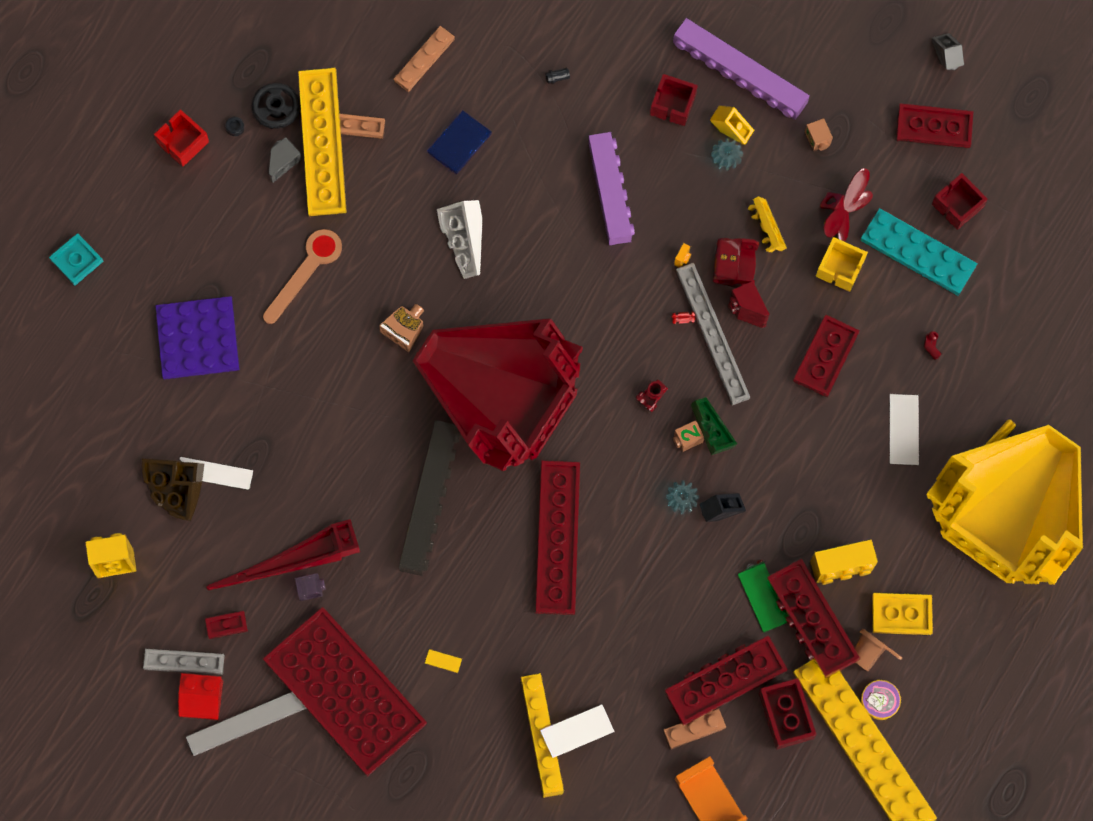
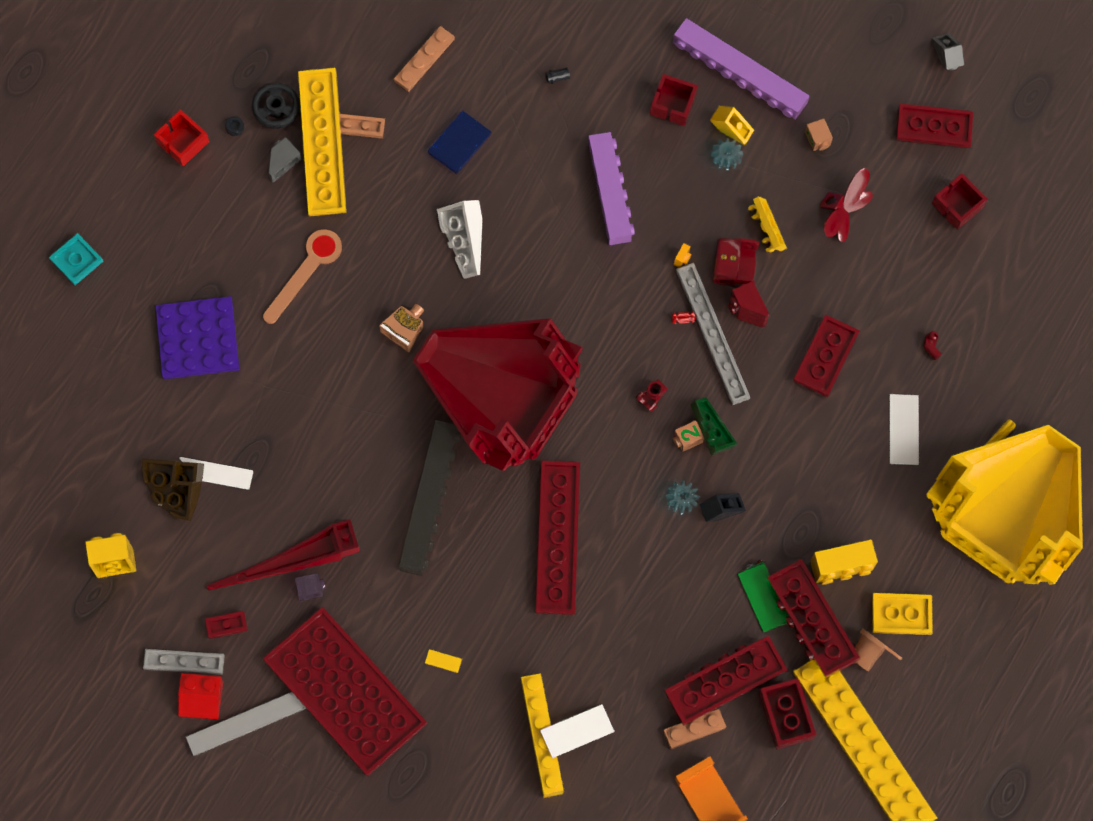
yellow piece [816,237,868,292] -> none
teal plate [860,208,978,296] -> none
tile [861,680,901,720] -> none

